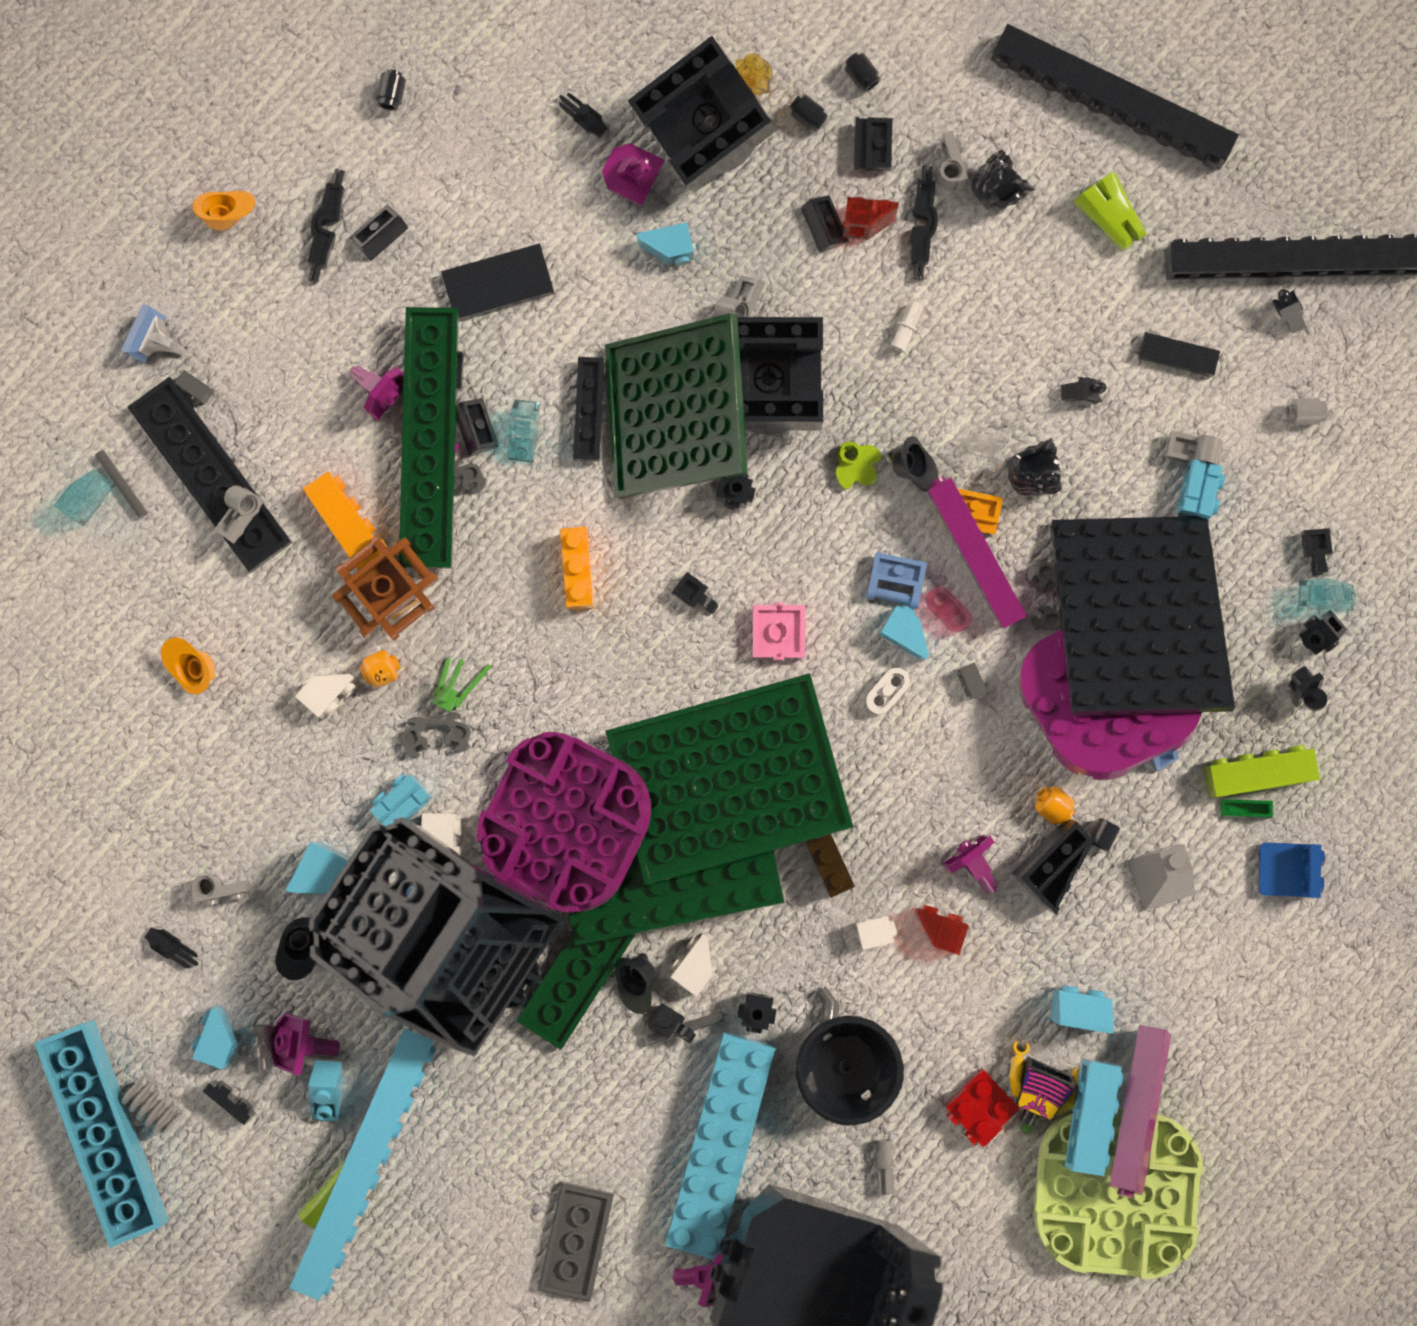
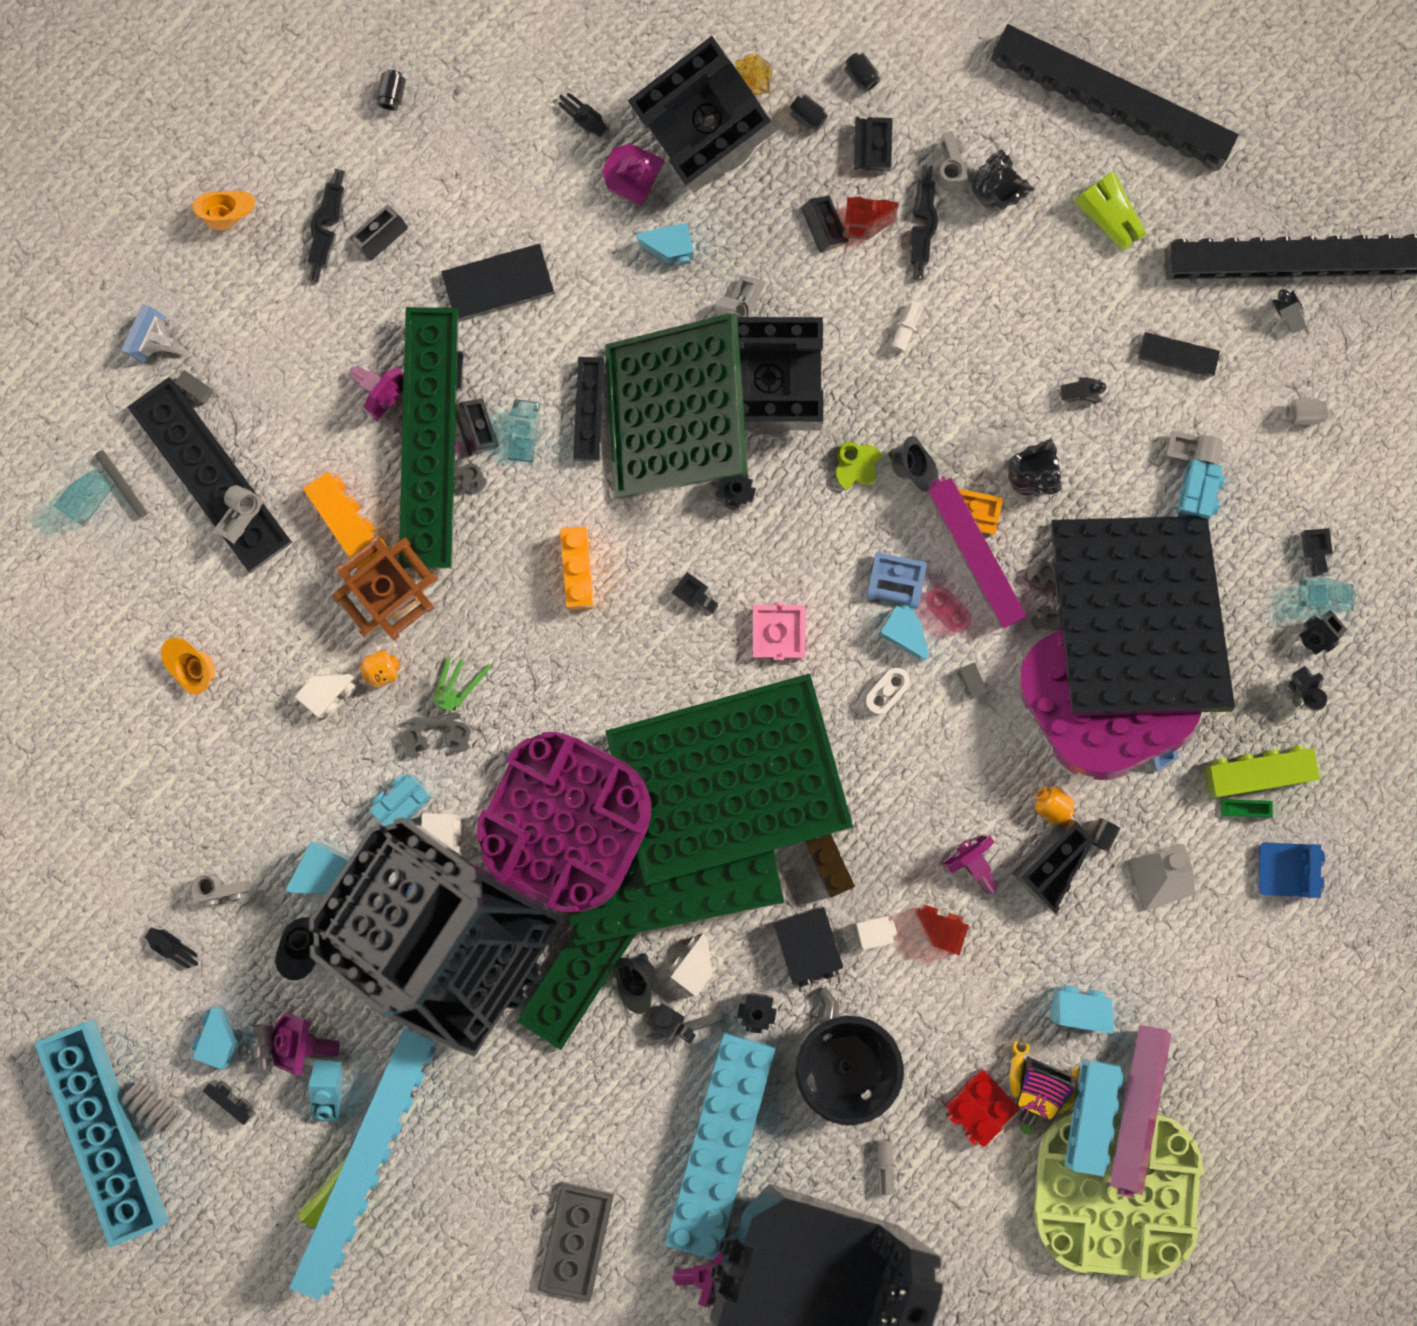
none -> black brick [773,906,844,987]

